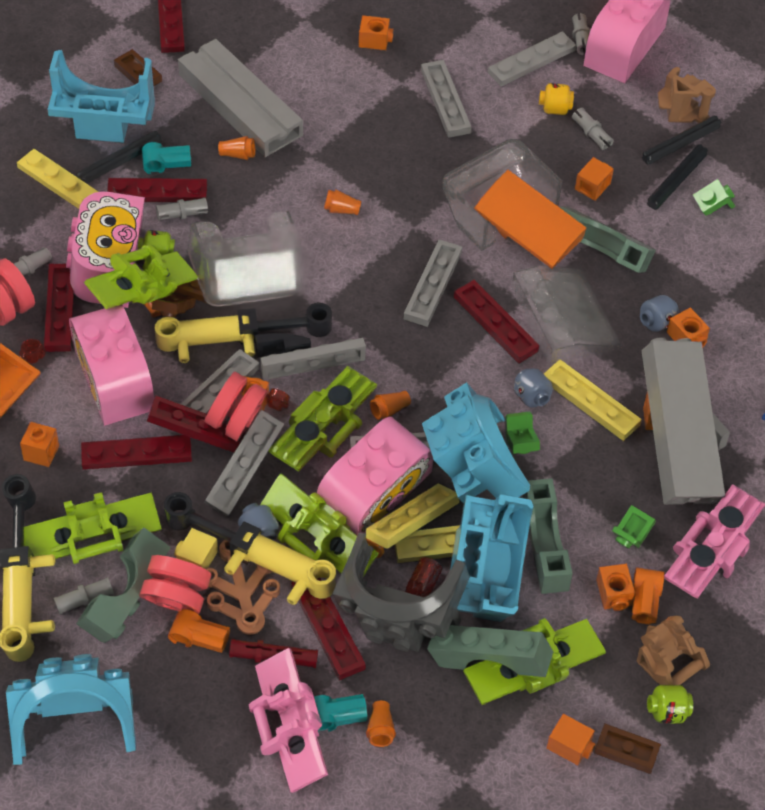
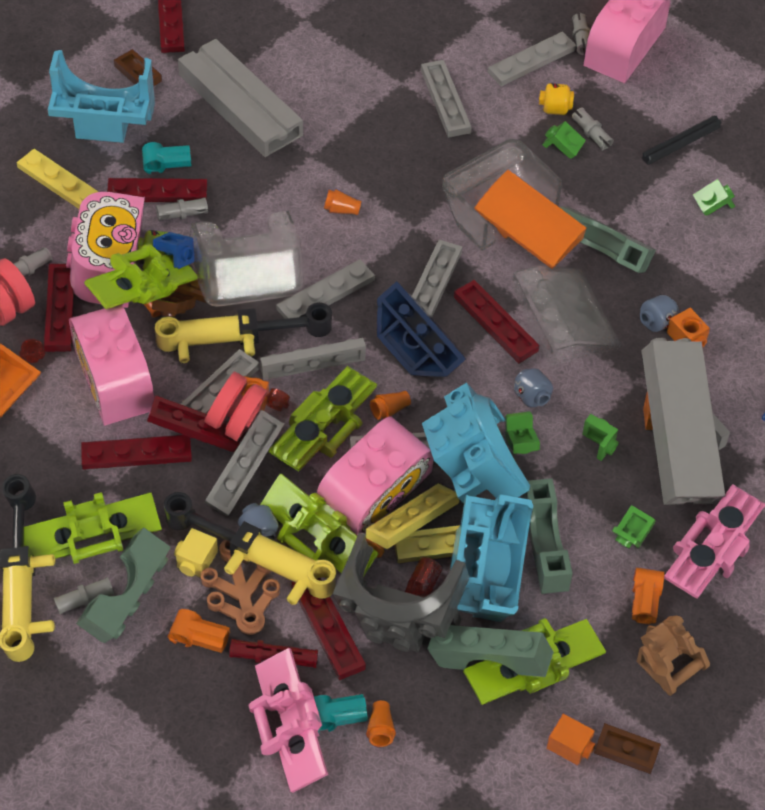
medium azure piece [6,654,136,765] -> none
orange brick [20,422,59,467] -> none
black axle [76,131,162,184] -> none
coral wheel [139,555,212,614] -> none
orange cone [218,136,256,160] -> none
black slope [255,333,311,358] -> none
orange brick [359,15,394,50] -> none
light yellow plate [544,359,642,441] -> none
orange brick [575,157,614,201] -> none
orange brick [596,563,635,611] -> none
black axle [647,144,708,210] -> none
lime head [647,685,693,724] -> none
medium nougat piece [658,67,716,123] -> none
none -> blue bracket [153,232,195,269]
none -> light grey plate [276,259,375,319]
none -> dark blue wedge [377,281,466,377]
none -> bright green bracket [542,121,586,159]
none -> bright green bracket [582,414,619,461]

